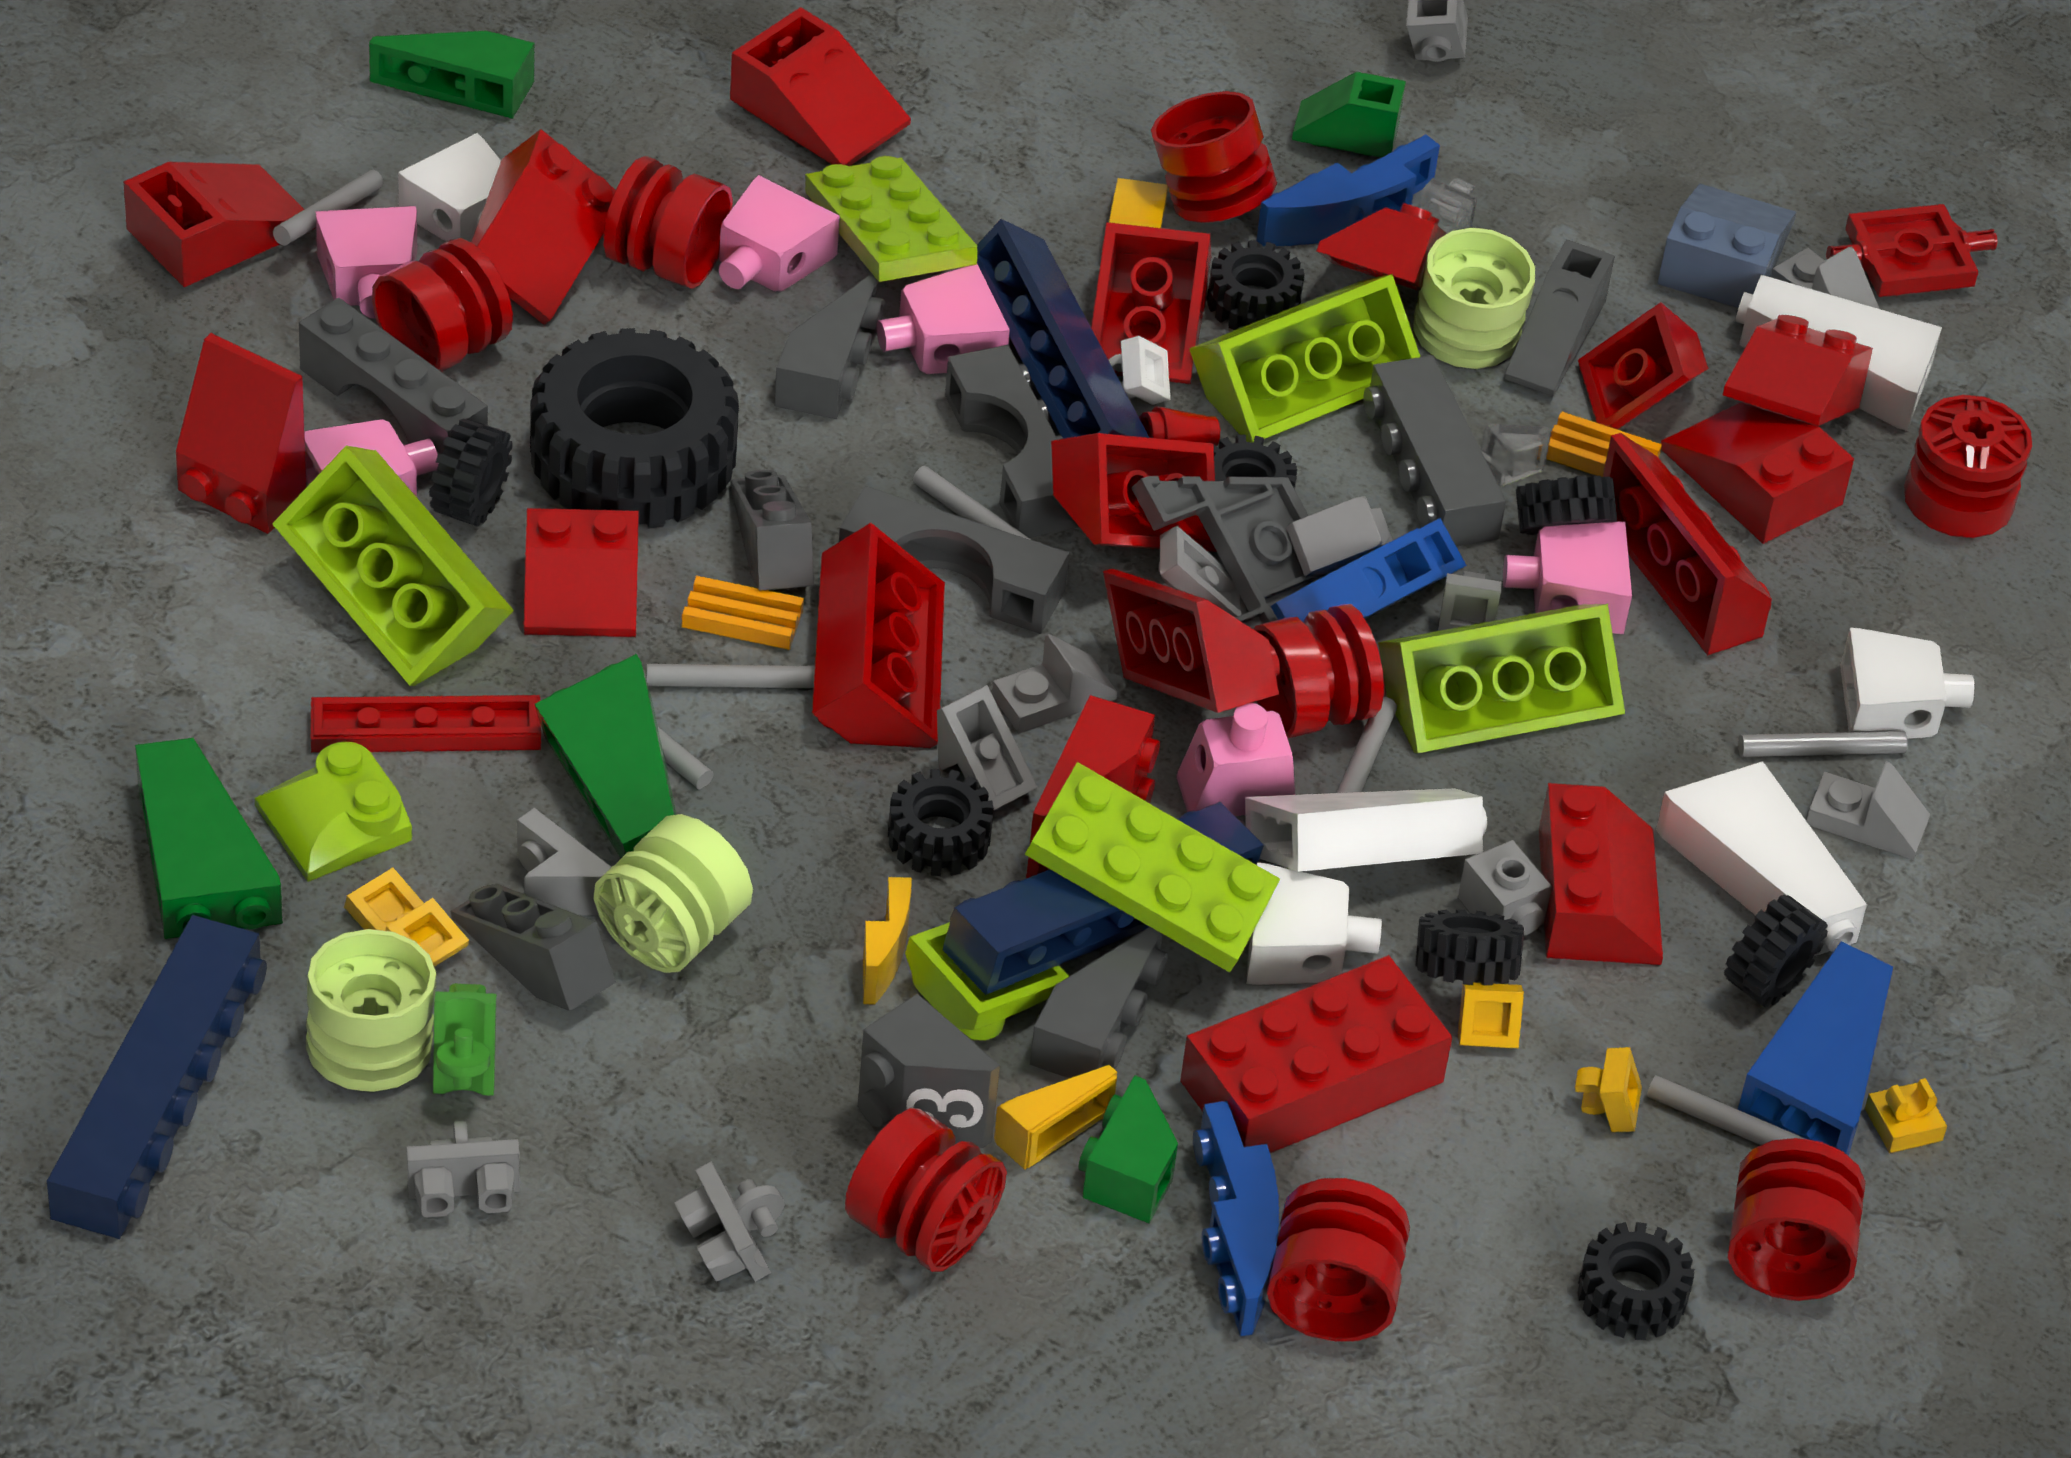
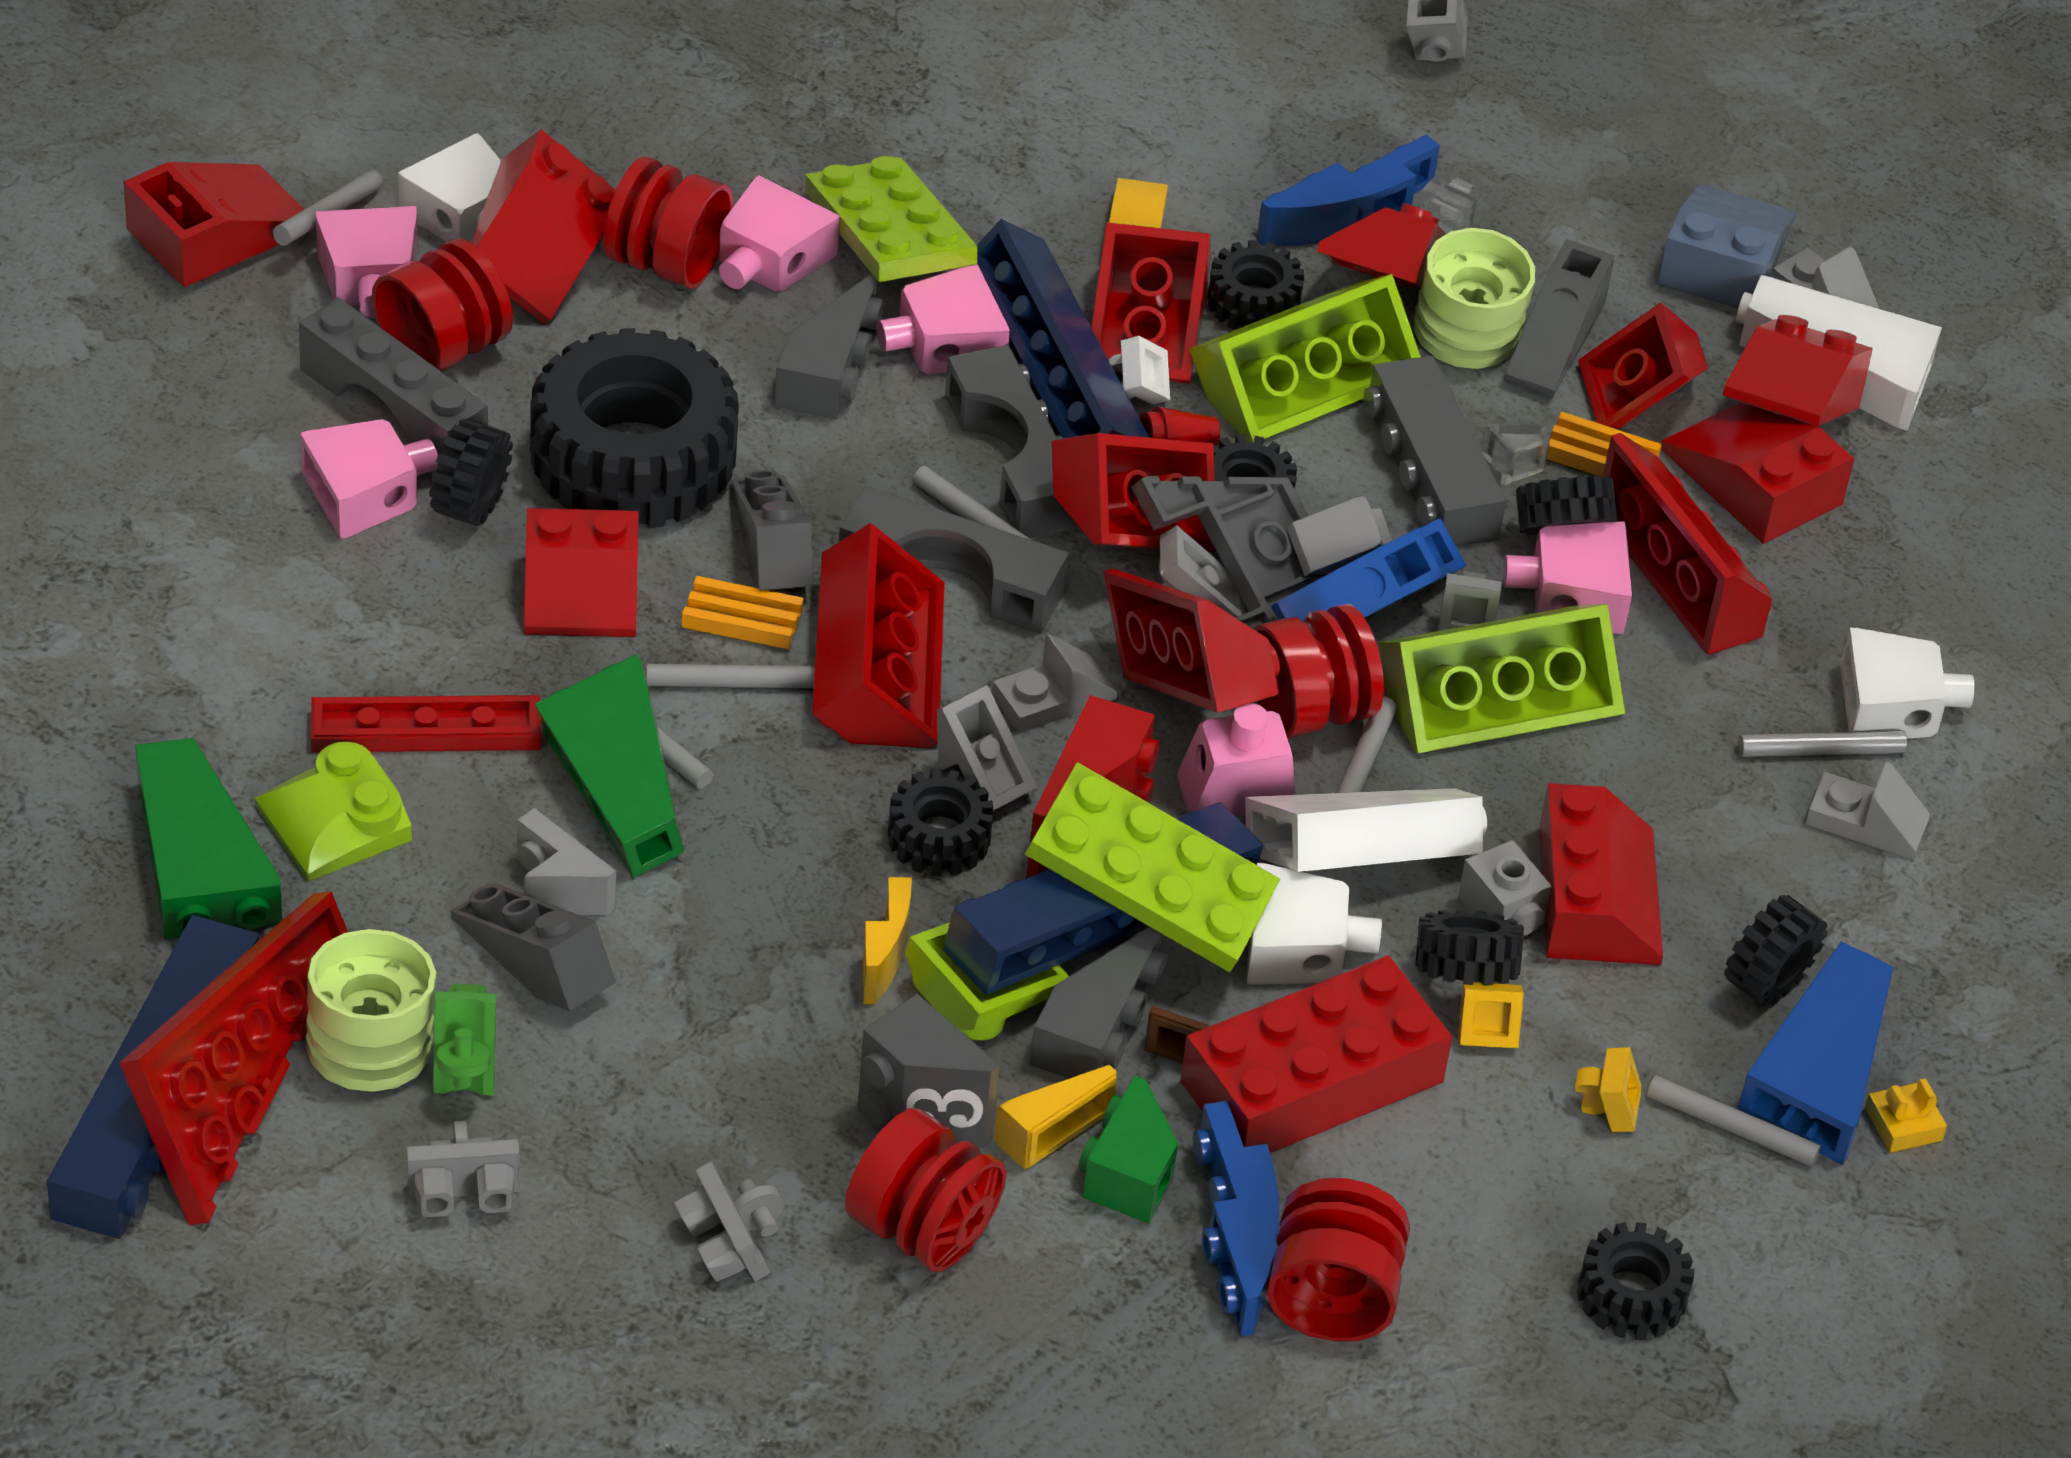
red slope [176,333,306,534] -> none
lime slope [272,445,514,686] -> none
yellow slope [344,868,469,967] -> none
green slope [369,31,535,119] -> none
yellowish green wheel [594,814,753,973] -> none
red slope [730,7,911,166] -> none
red wheel [1151,91,1277,223] -> none
green slope [1292,72,1406,157] -> none
white slope [1656,761,1867,956] -> none
red wheel [1727,1138,1866,1301] -> none
red plate [1826,204,1997,297] -> none
red wheel [1904,395,2032,538] -> none
none -> red wing [119,891,348,1225]
none -> reddish brown slope [1144,1006,1209,1064]

